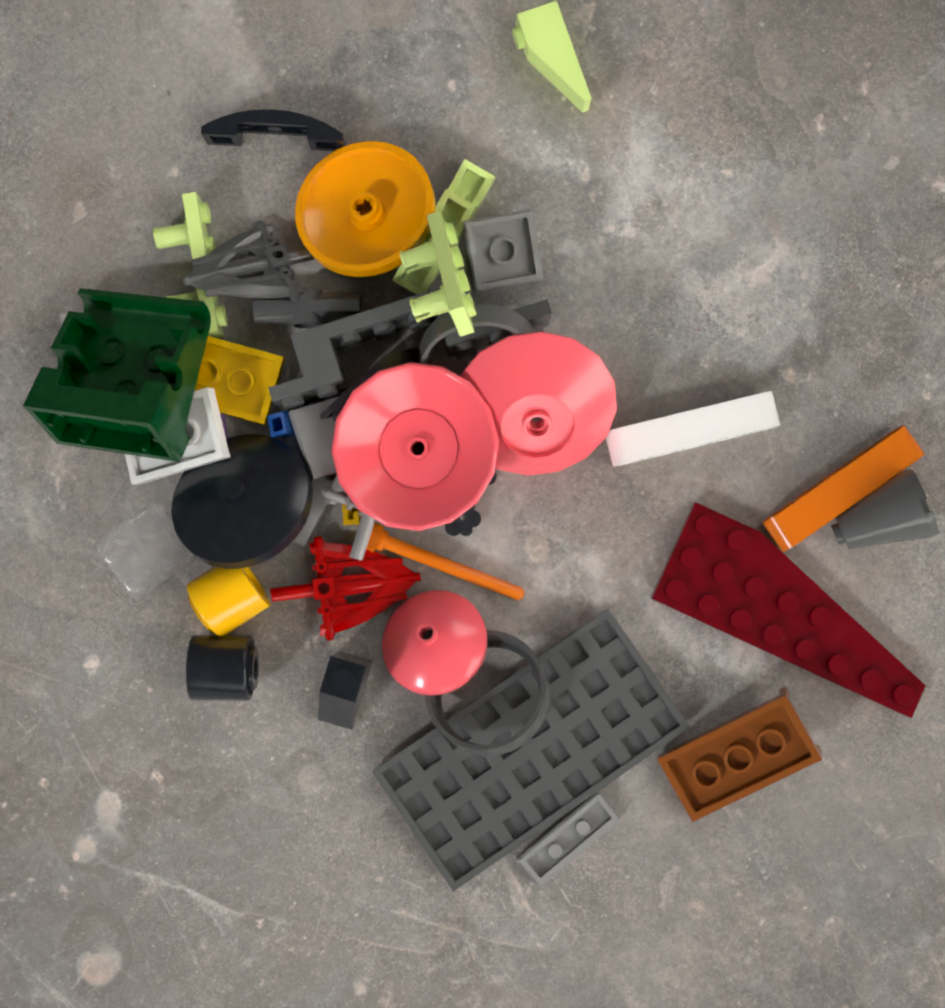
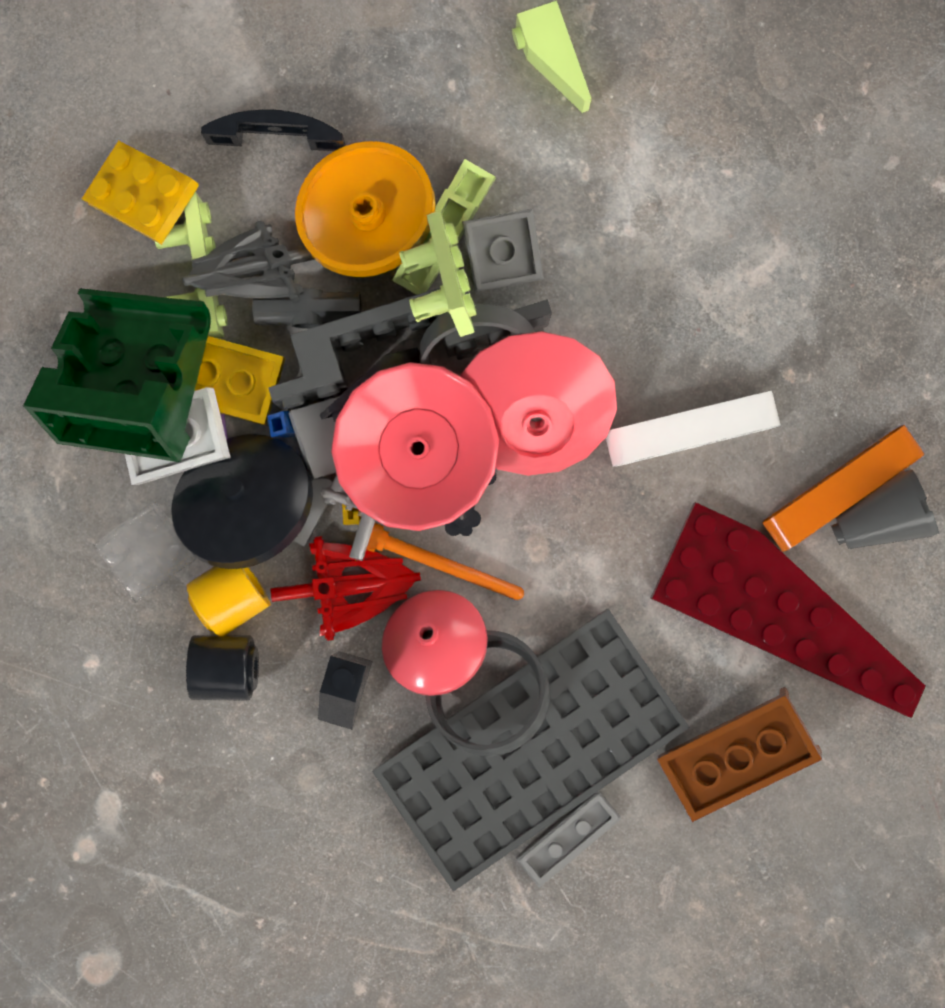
none -> yellow plate [81,140,199,245]

